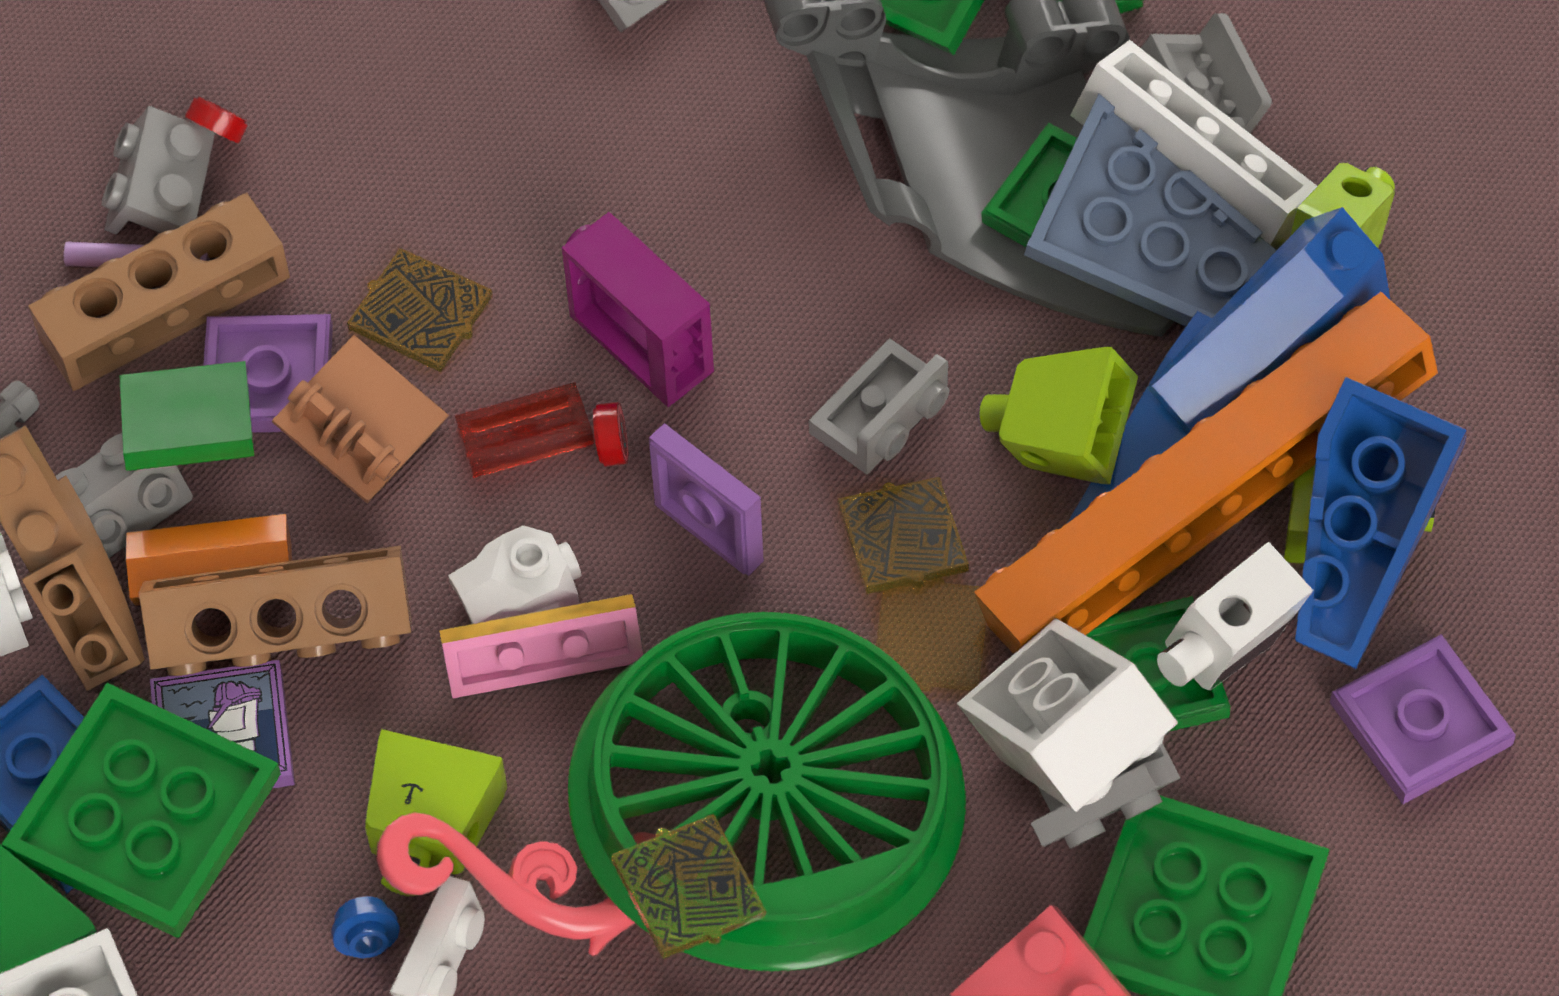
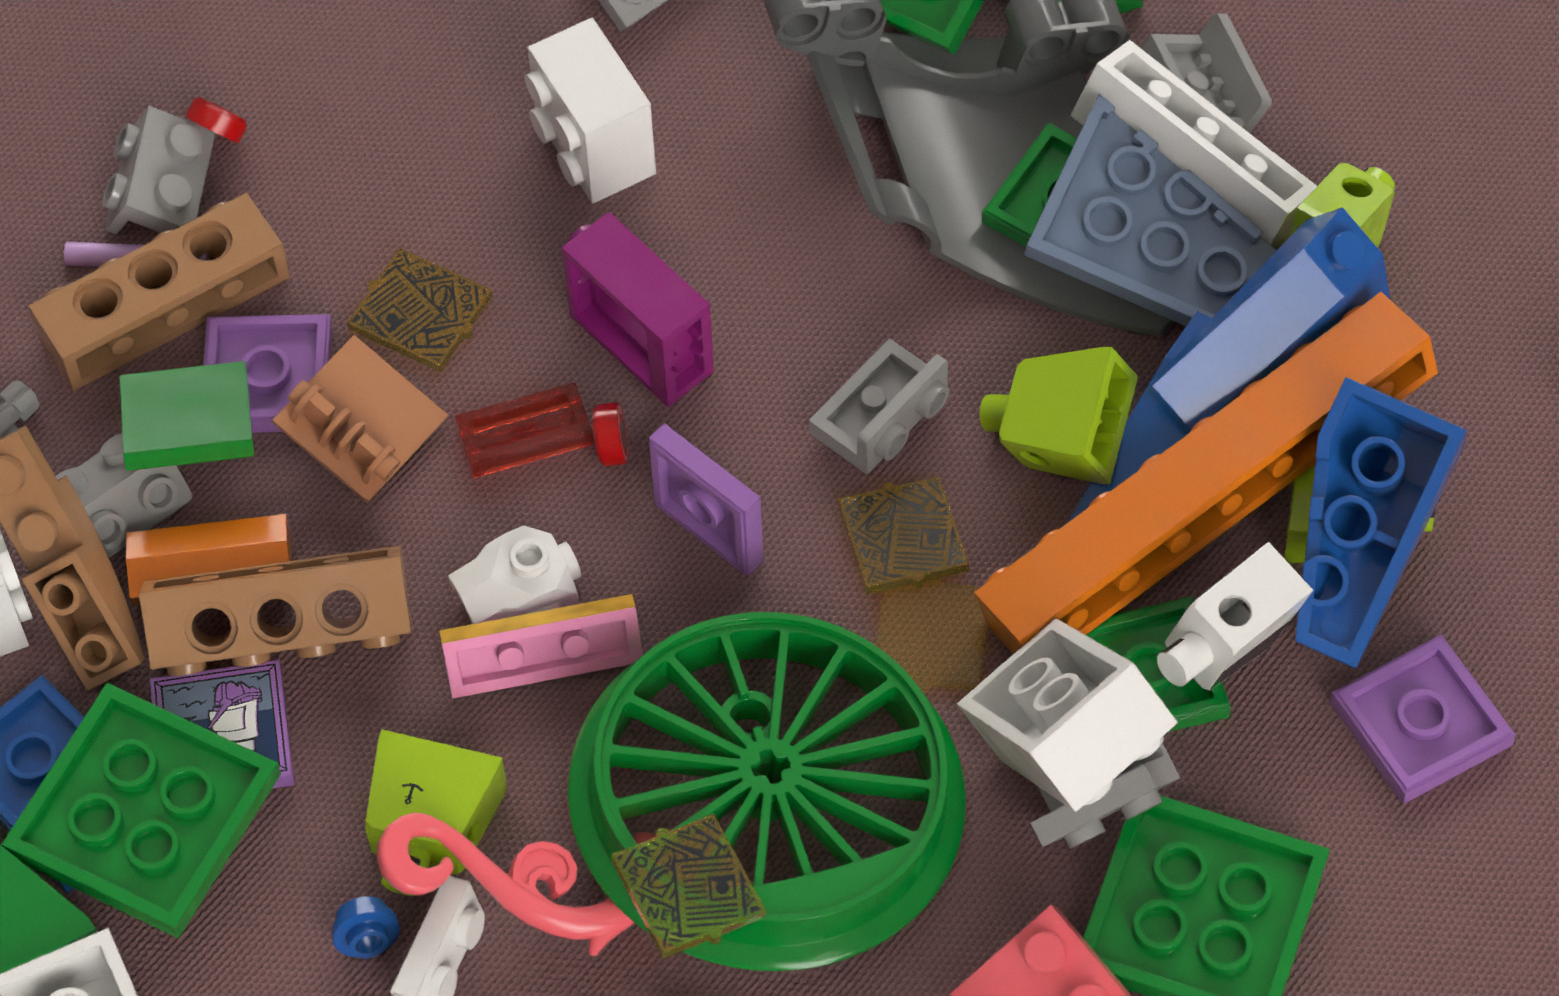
none -> white brick [524,17,656,204]

